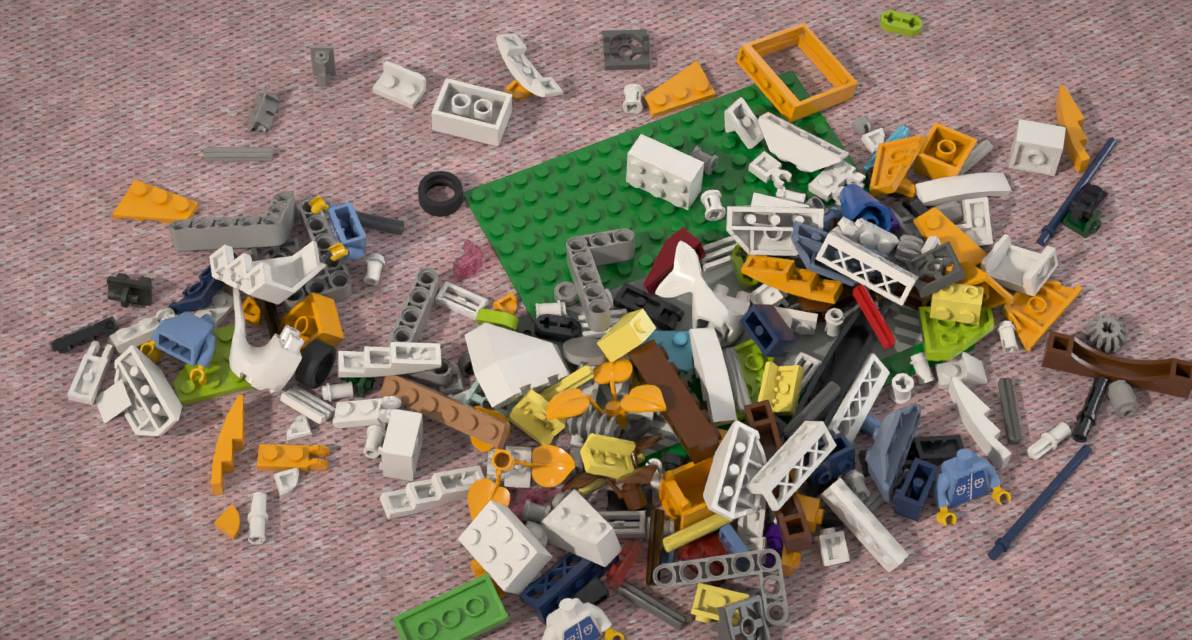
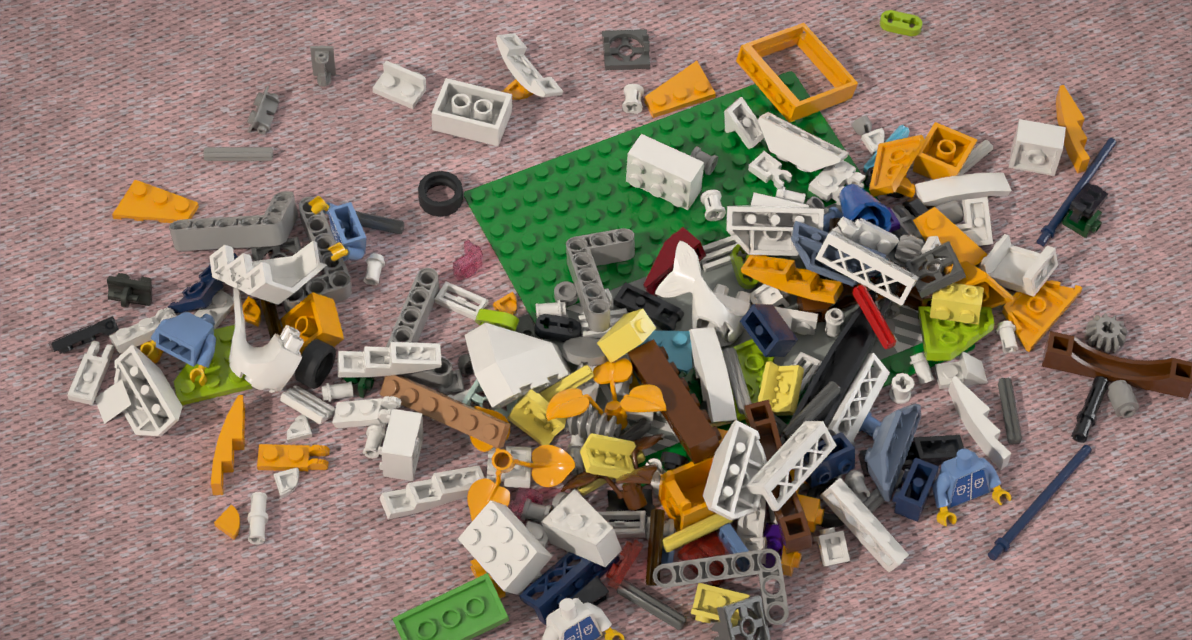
white axle [1027,422,1071,460] -> none

